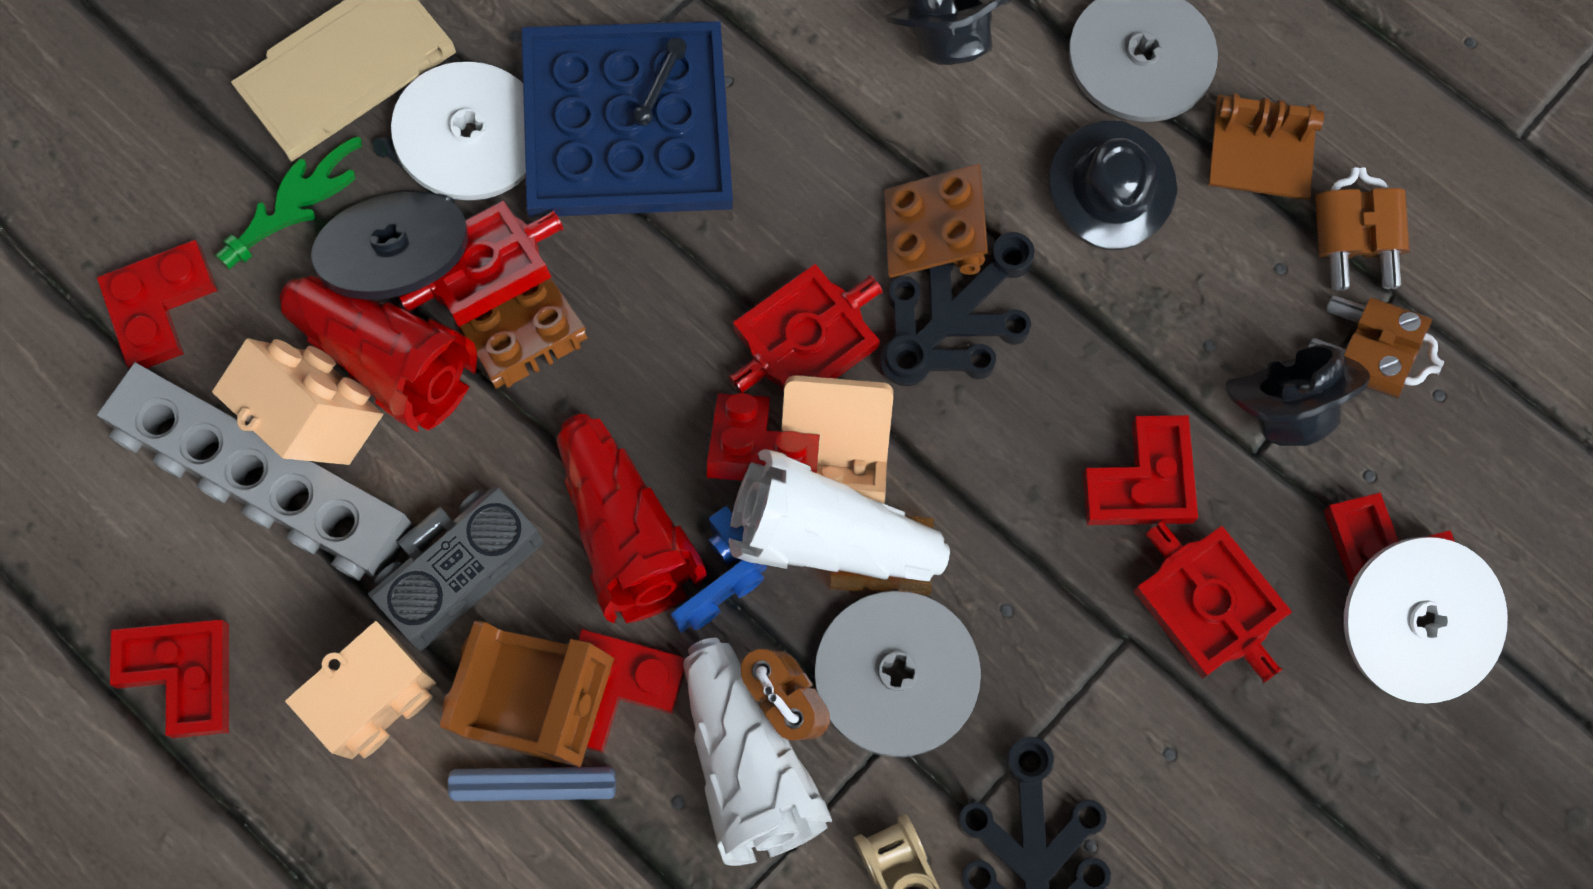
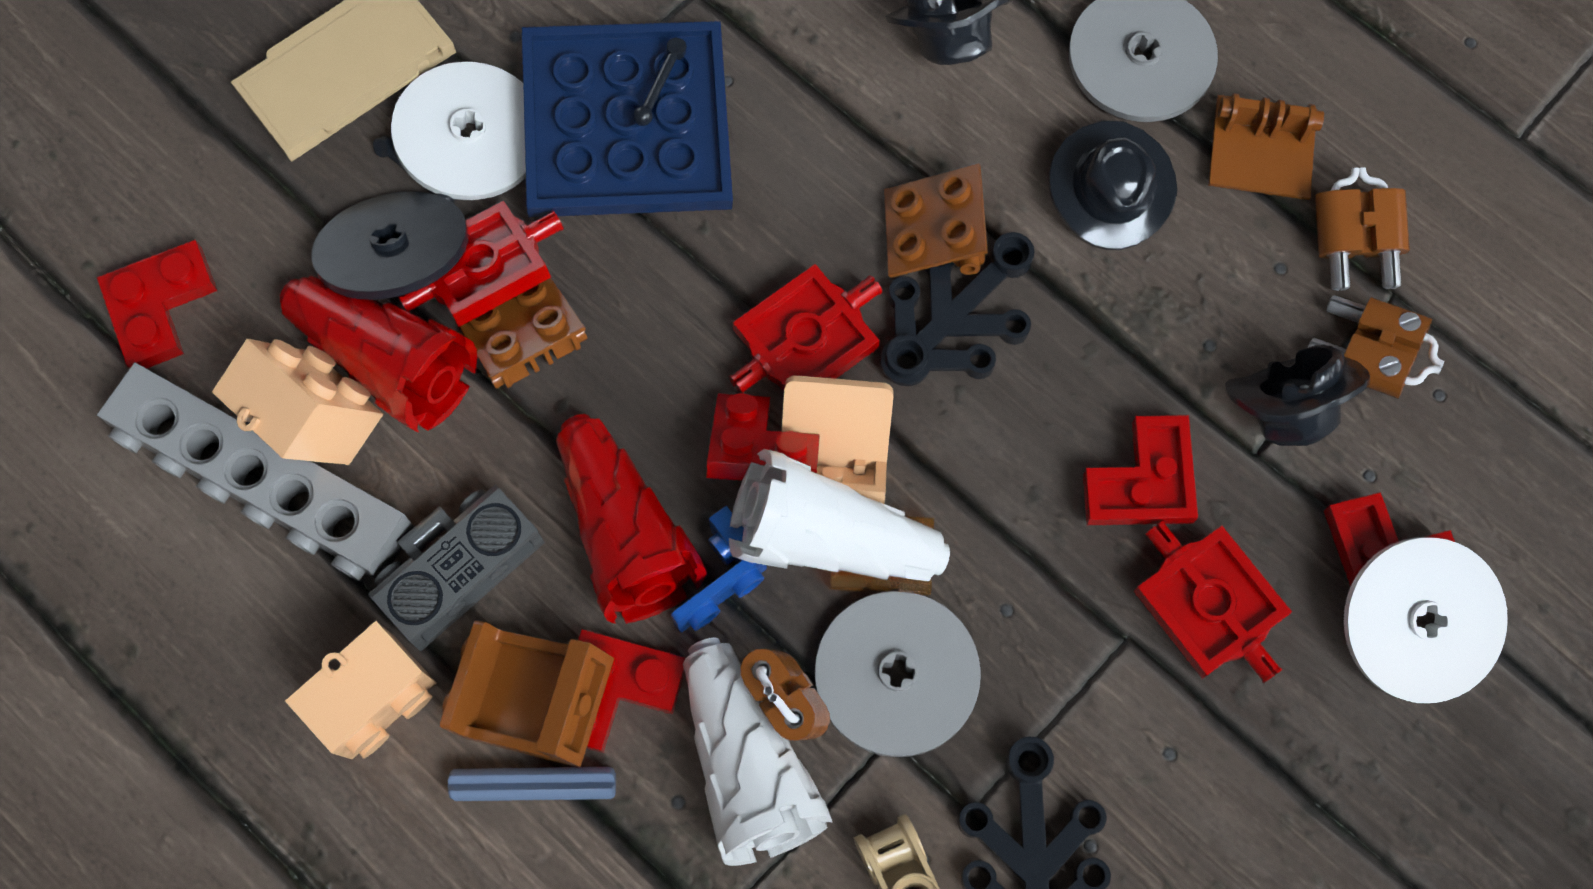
red plate [110,620,229,738] -> none
green piece [214,137,362,270] -> none

